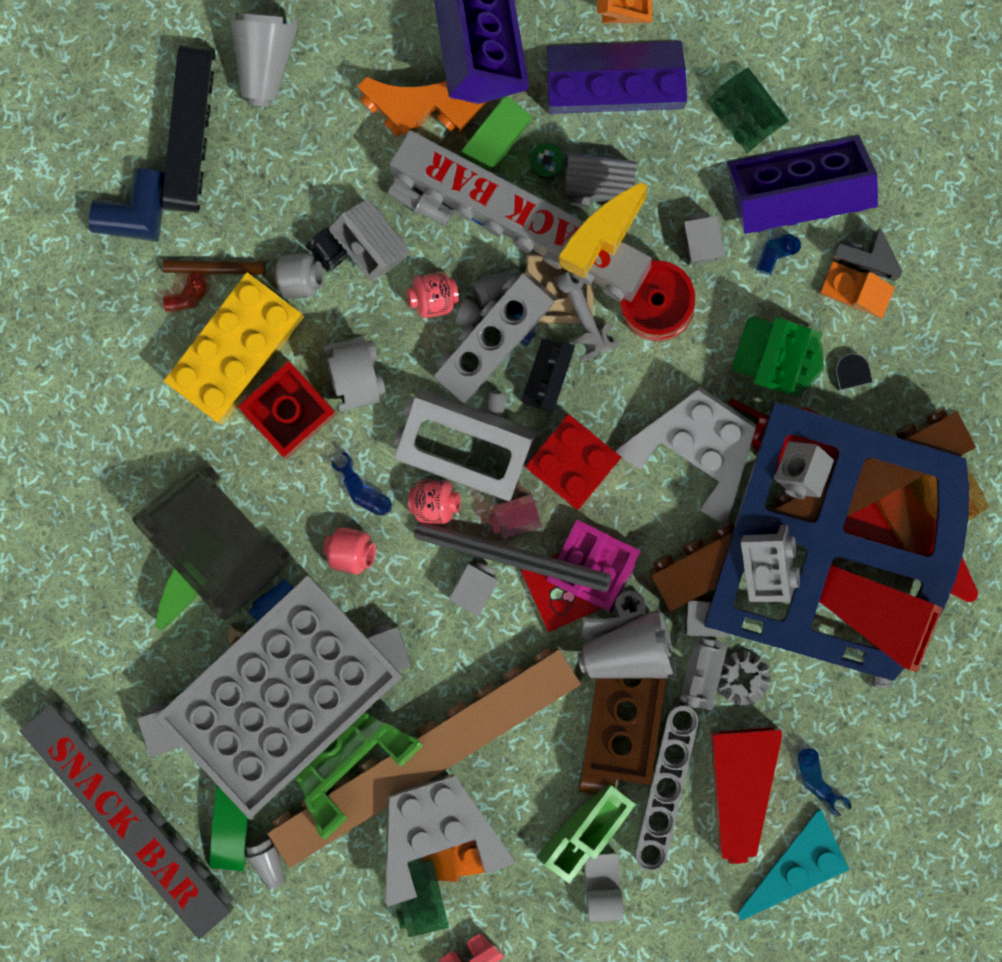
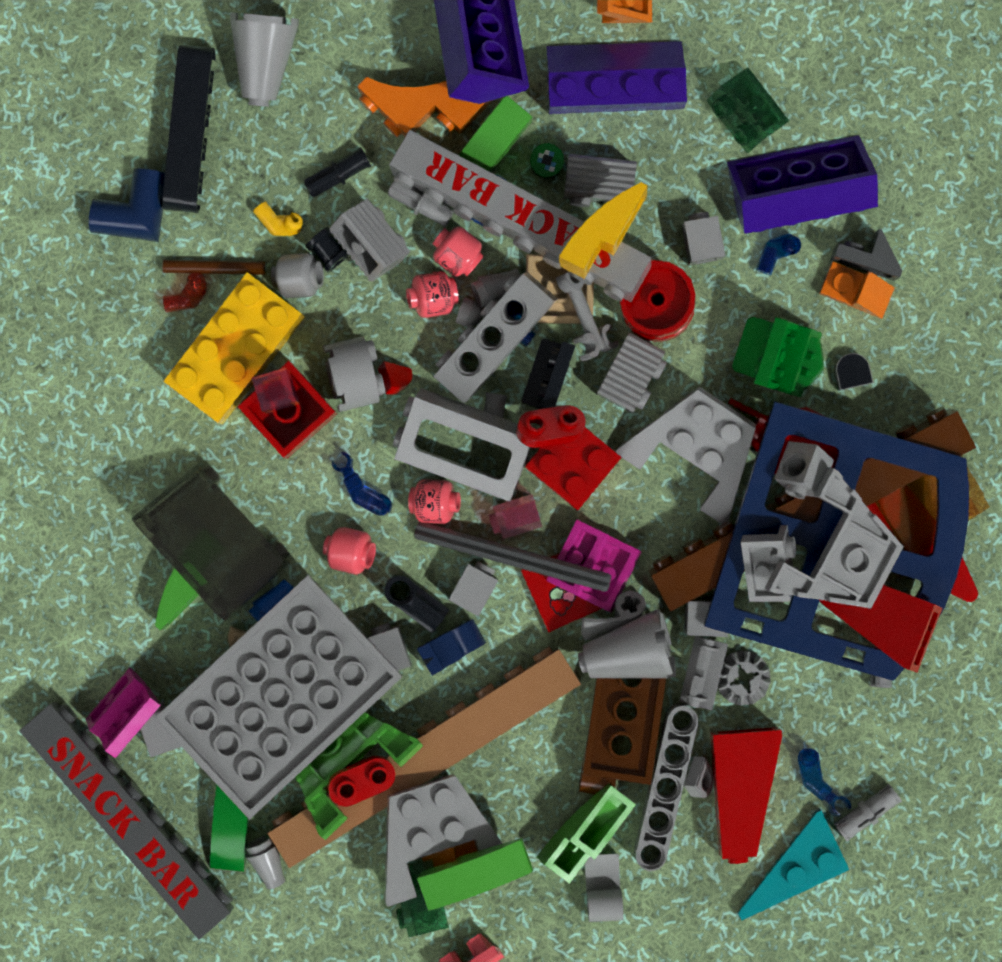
none -> dark pink slope [85,667,161,758]
none -> clear pink brick [252,367,300,414]
none -> yellow arm [253,201,303,236]
none -> black axle [304,147,371,197]
none -> red plate [328,755,395,807]
none -> red tile [378,361,413,395]
none -> black piece [384,574,450,633]
none -> dark blue leg [417,619,487,676]
none -> bright green slope [417,838,533,911]
none -> coral head [432,226,484,277]
none -> red plate [516,405,586,448]
none -> light grey brick [596,333,667,413]
none -> light grey tile [684,756,714,798]
none -> light grey wing [764,467,904,608]
none -> light grey pin [834,783,902,842]

